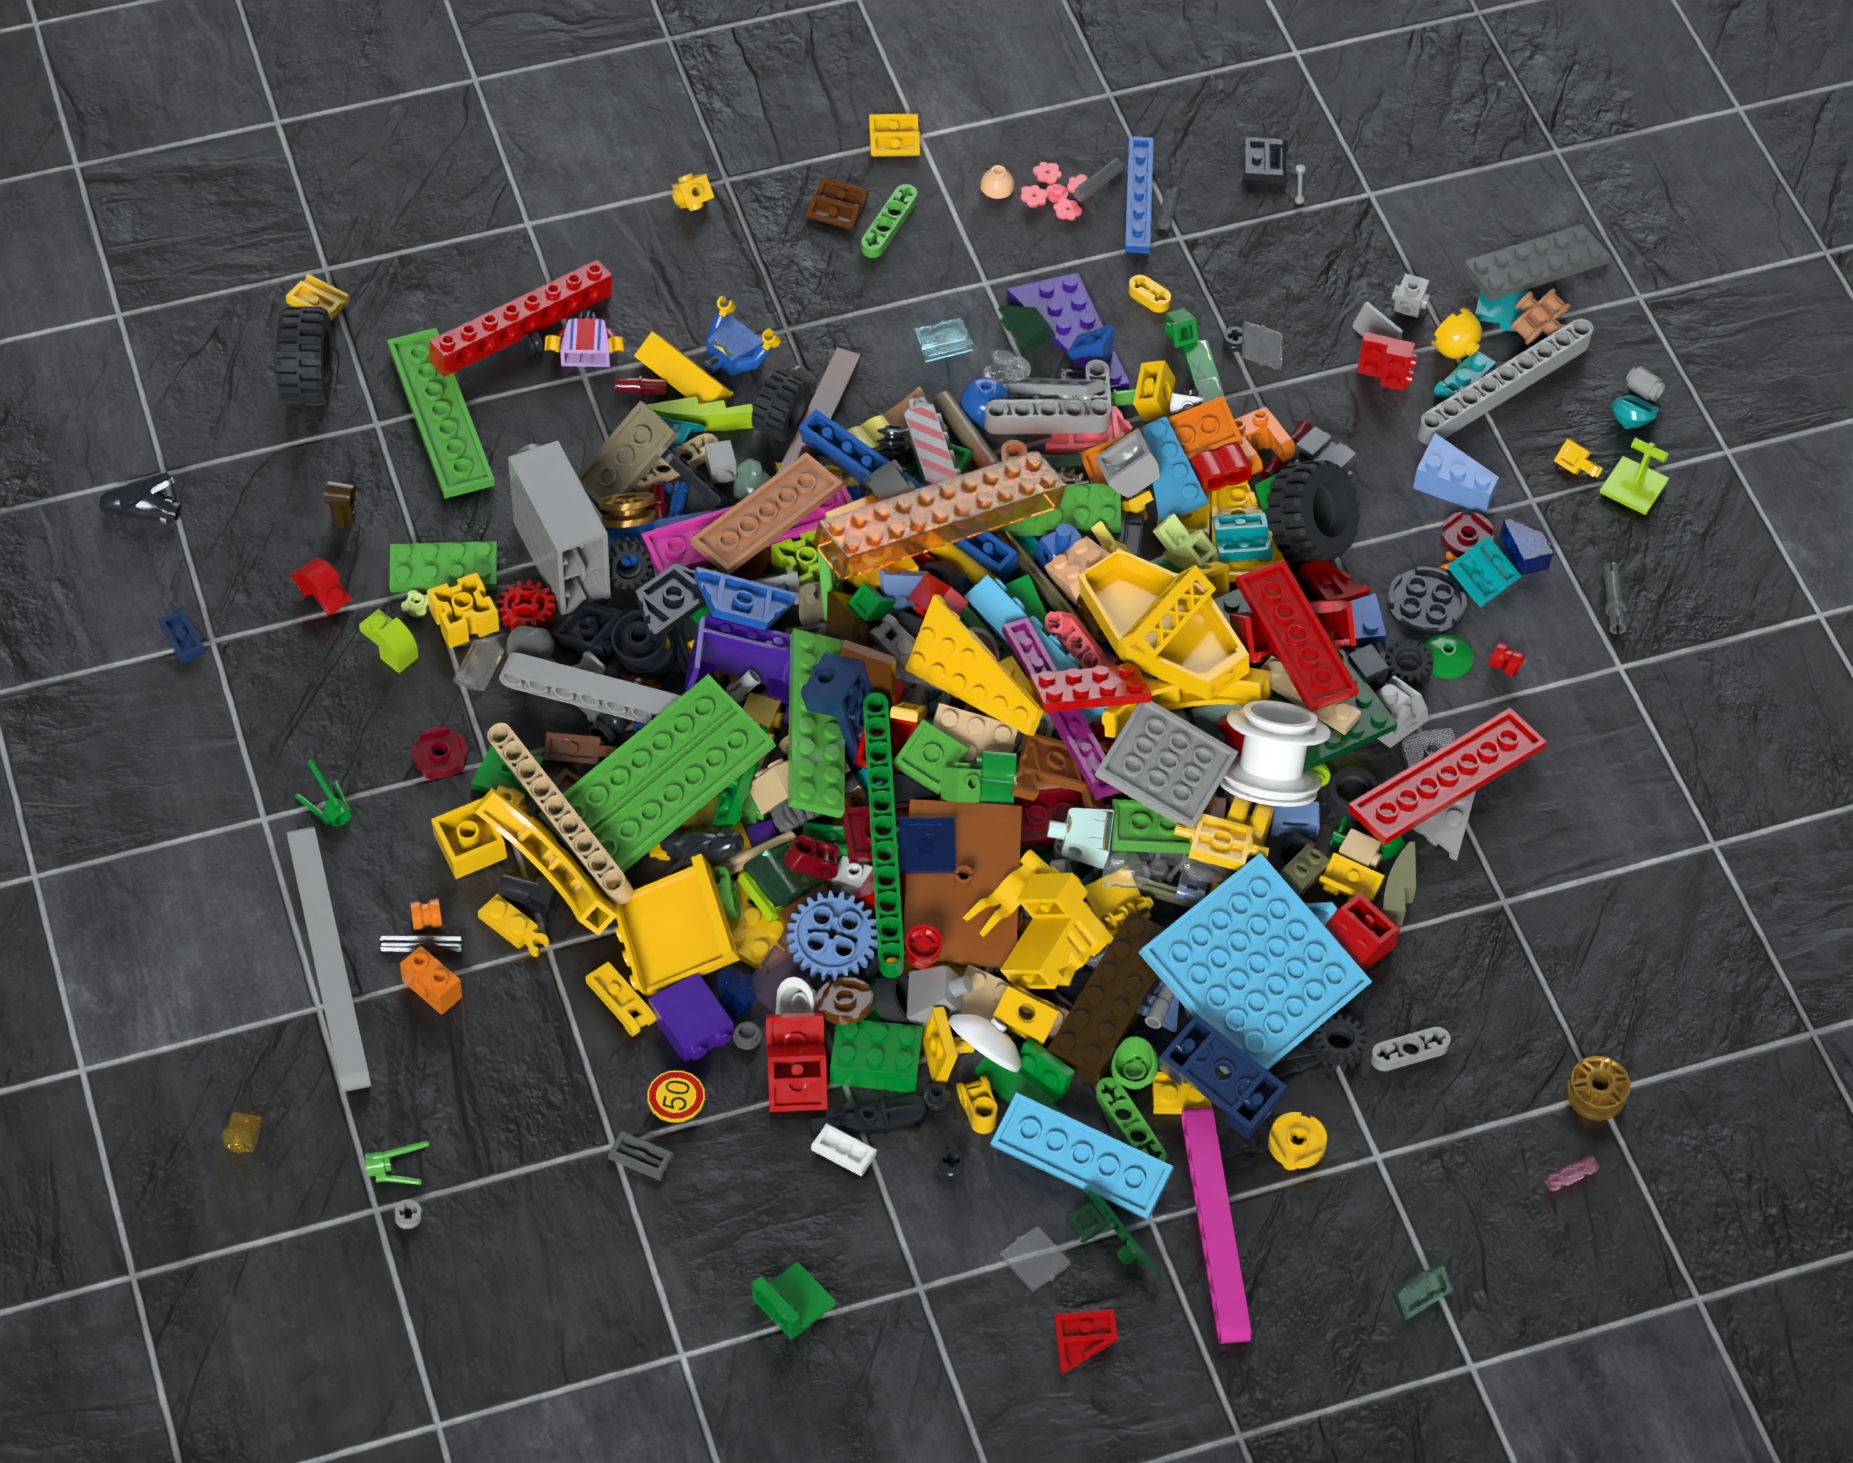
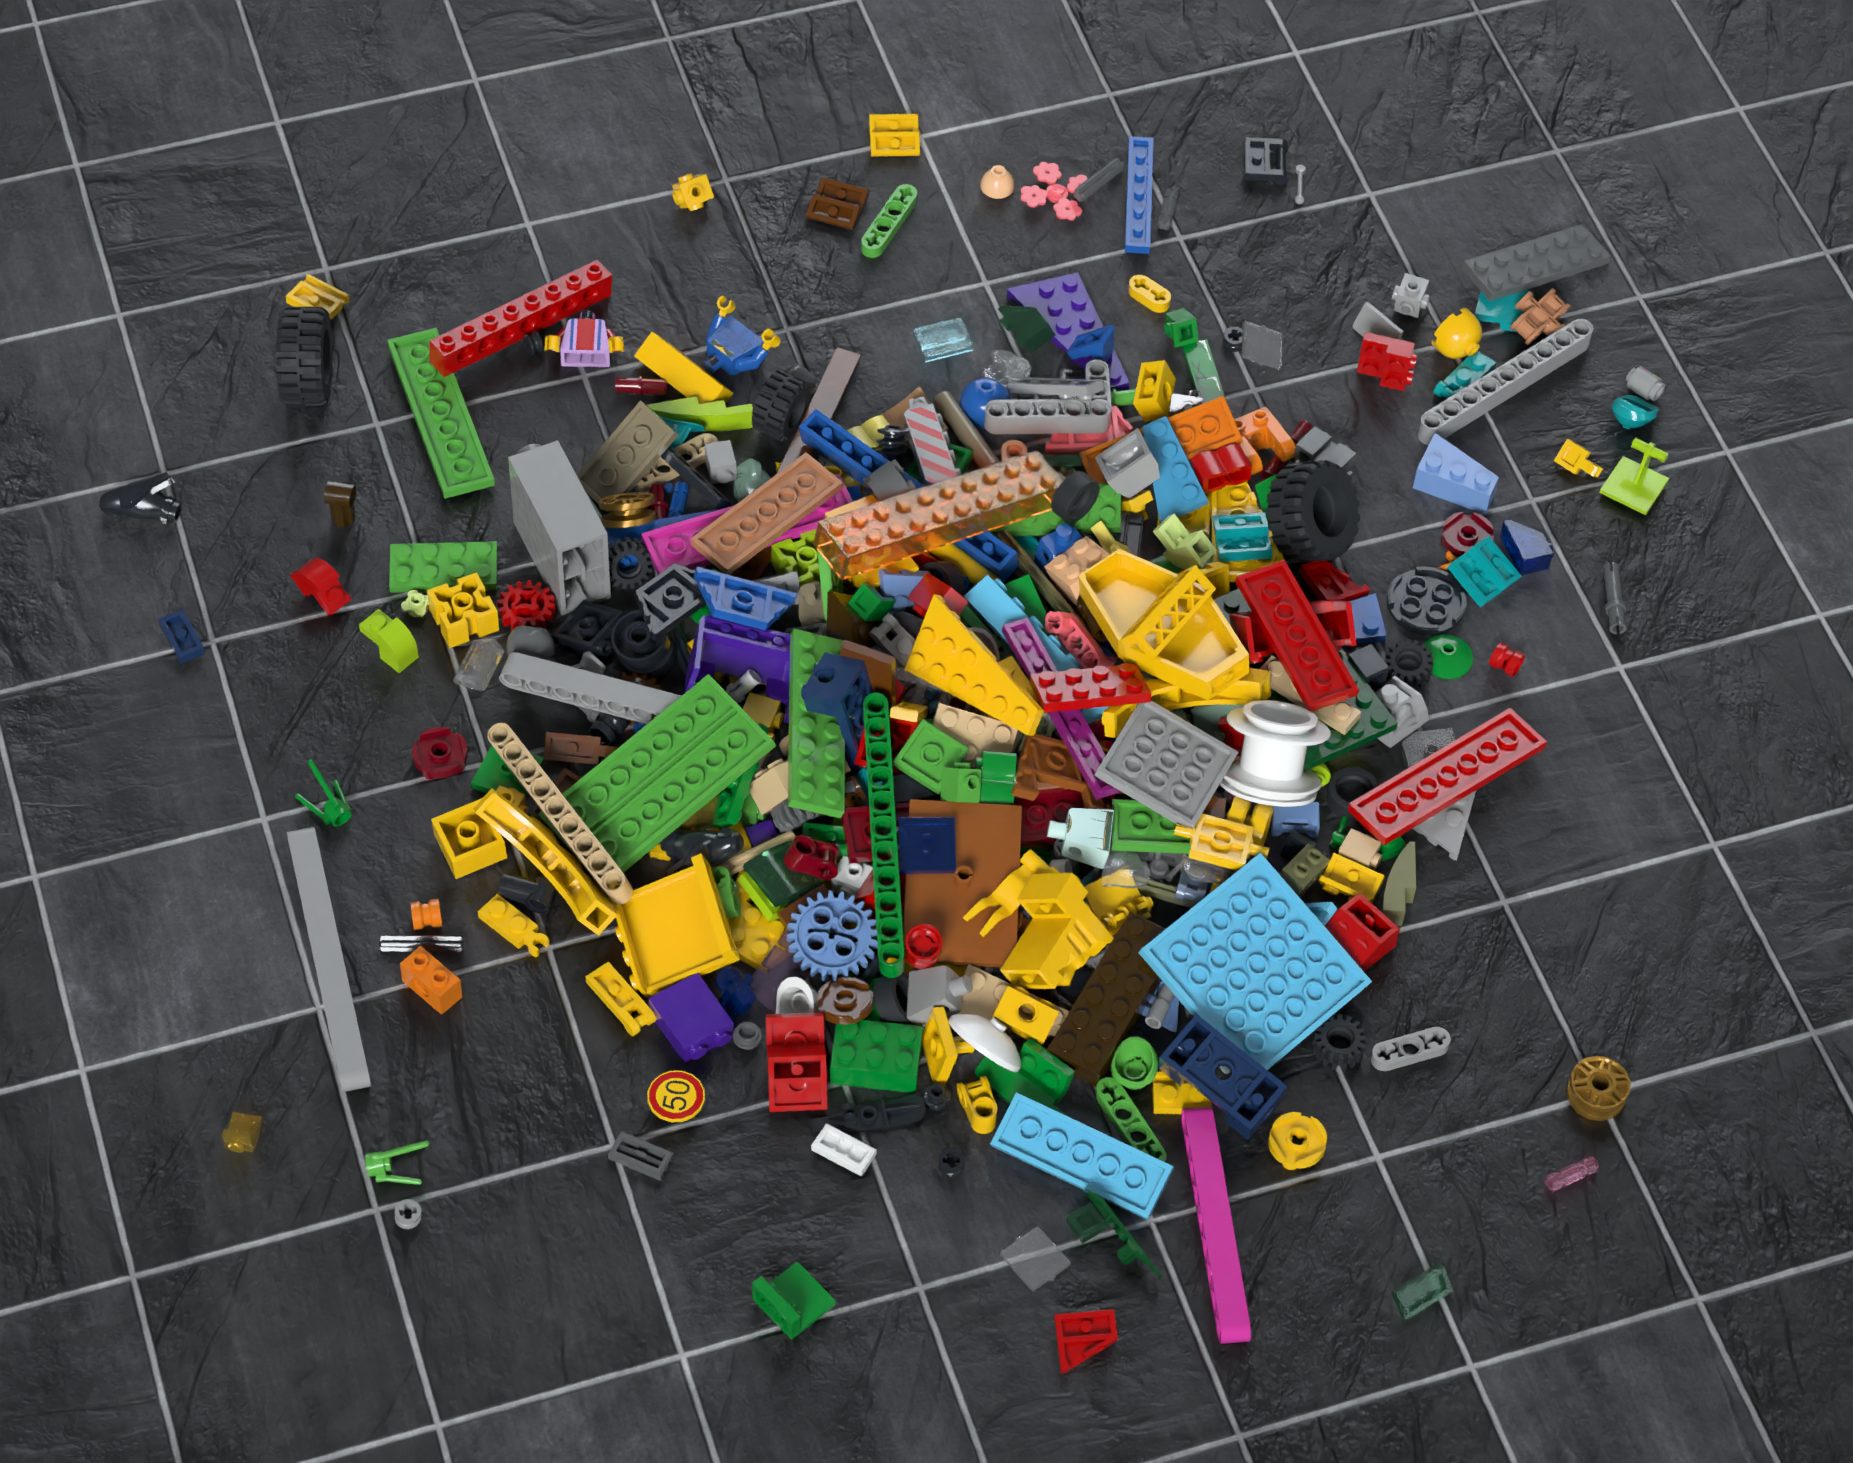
none -> black tyre [1051,471,1100,524]

